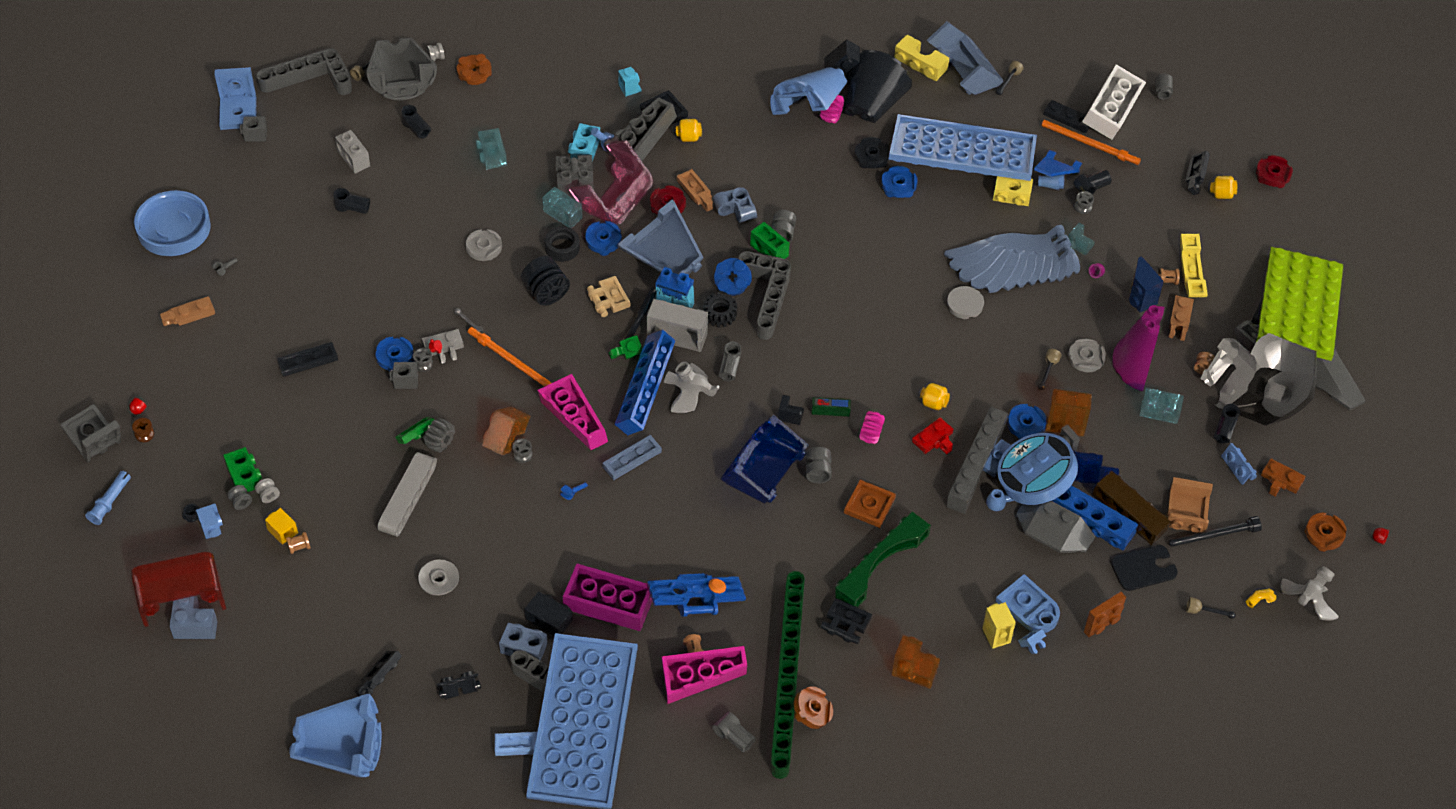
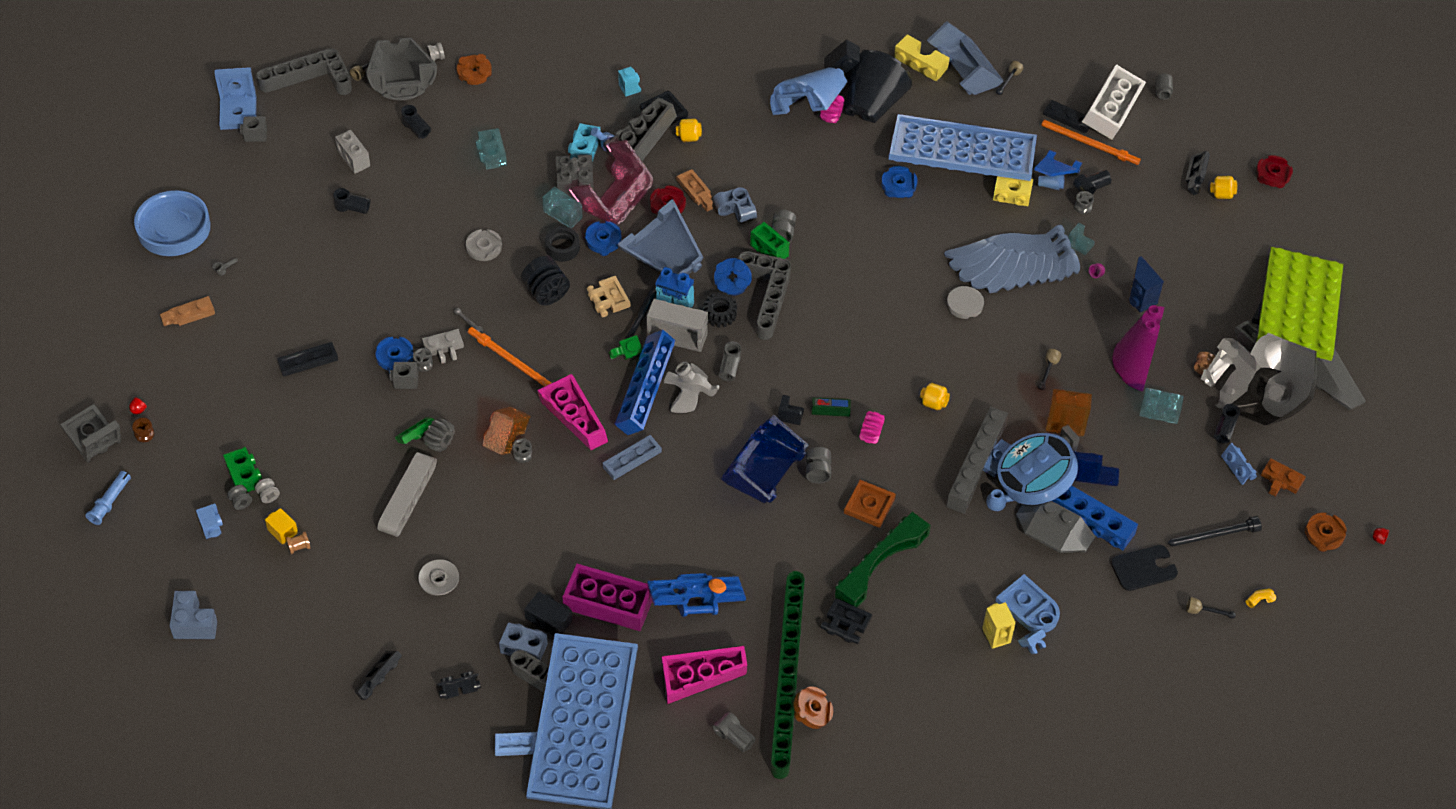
clear red windscreen [131,552,226,627] -> none
black plate [182,504,200,523] -> none
medium blue cone [289,694,381,777] -> none
red piece [429,339,442,354] -> none
blue hand [560,482,588,500] -> none
medium nougat bush [683,634,704,653] -> none
black plate [855,137,890,169] -> none
clear orange brick [892,635,941,689] -> none
red hinge [912,417,954,455] -> none
blue plate [1007,404,1046,440] -> none
light grey tile [1068,338,1106,372] -> none
dark orange plate [1084,592,1126,637] -> none
dark brown brick [1092,471,1171,545] -> none
medium nougat bush [1158,268,1180,285] -> none
medium nougat panel [1167,477,1213,533] -> none
medium nougat hinge [1169,295,1194,341] -> none
light yellow slope [1180,234,1208,297] -> none
light grey animal [1281,565,1339,621] -> none

